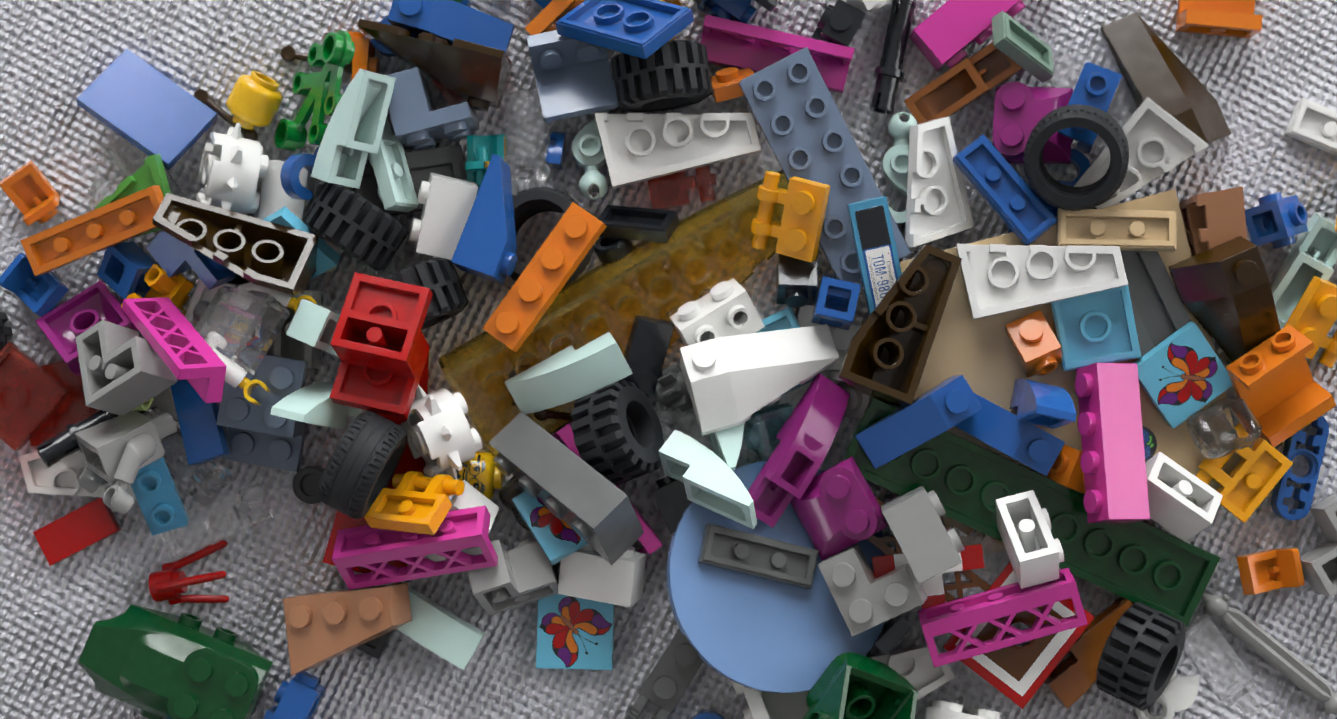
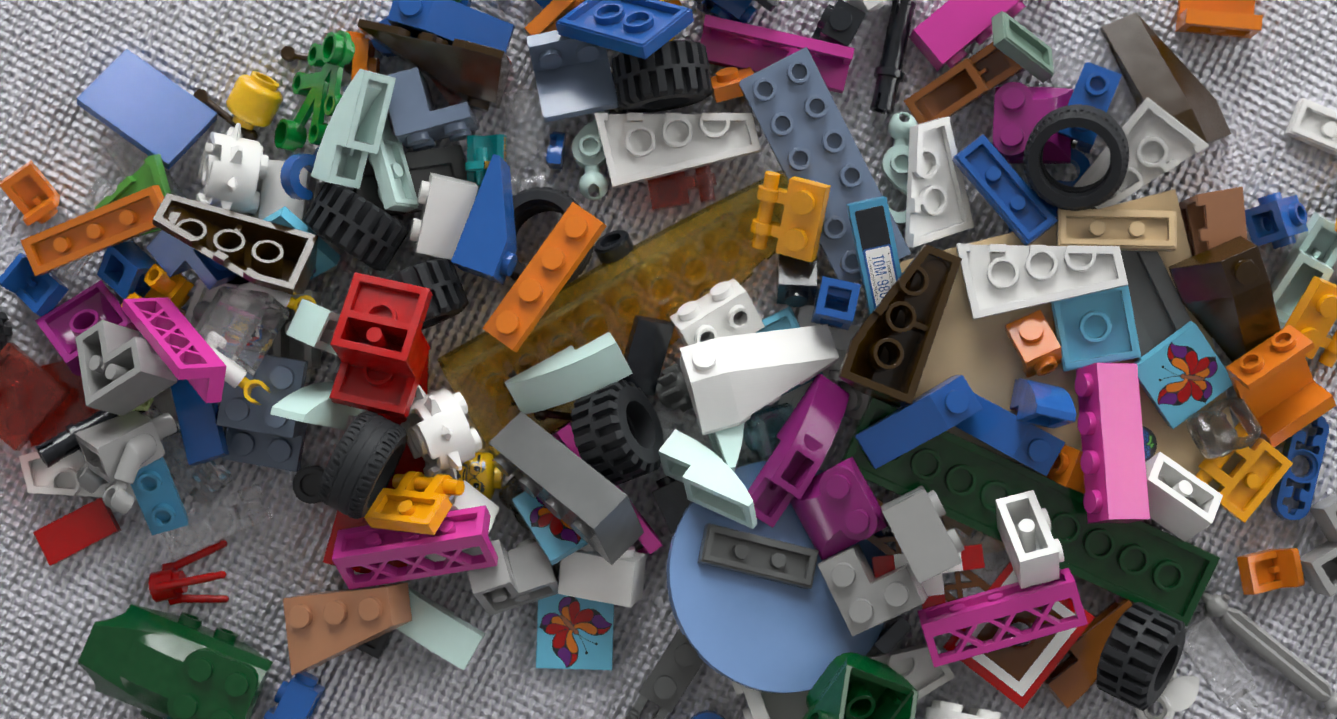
black tile [598,205,679,243] -> none

